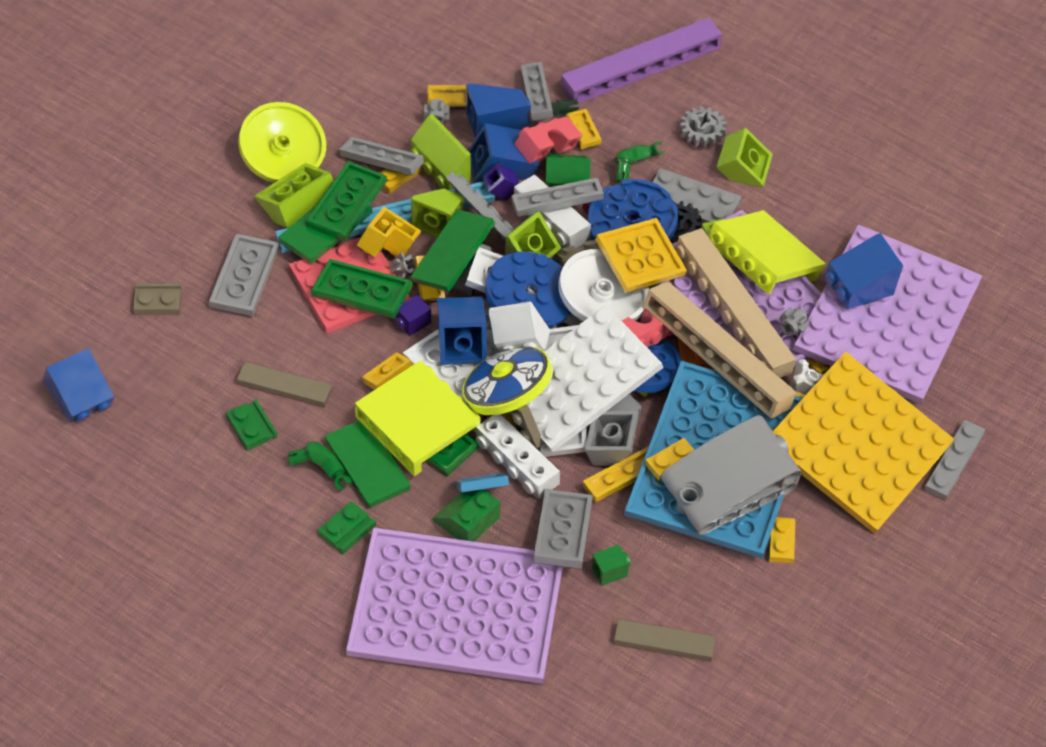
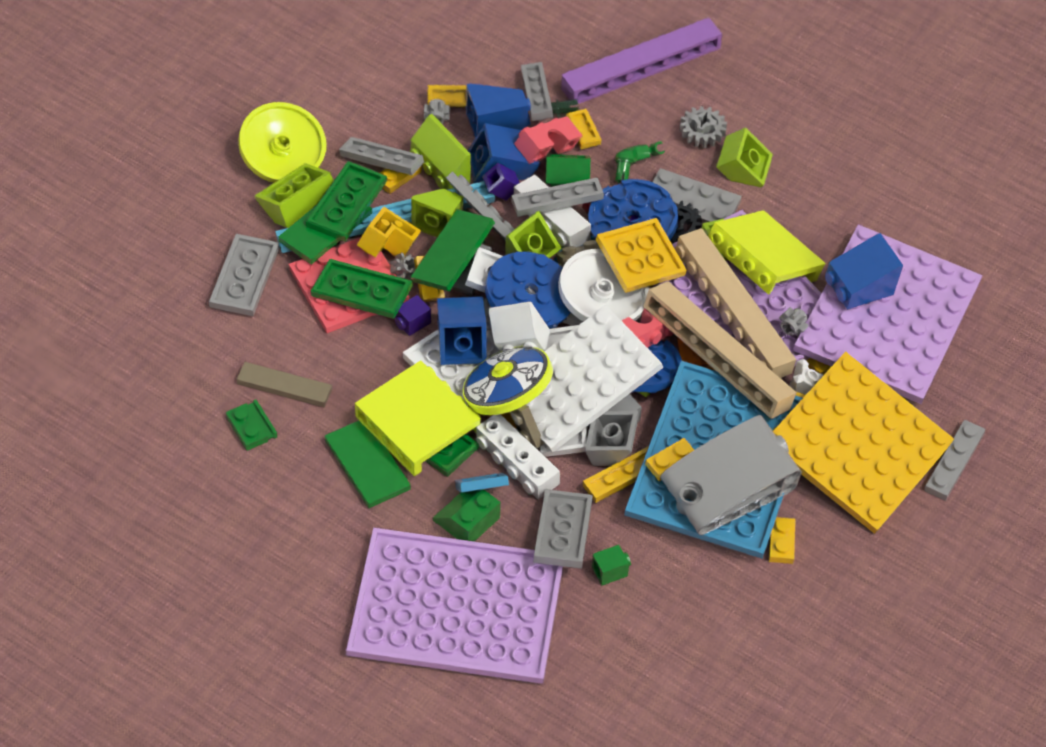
blue slope [42,348,114,422] -> none
dark tan plate [134,283,182,315] -> none
green arm [288,441,352,490] -> none
green plate [317,501,376,555] -> none
yellow plate [362,352,412,390] -> none
dark tan tile [614,619,716,661] -> none

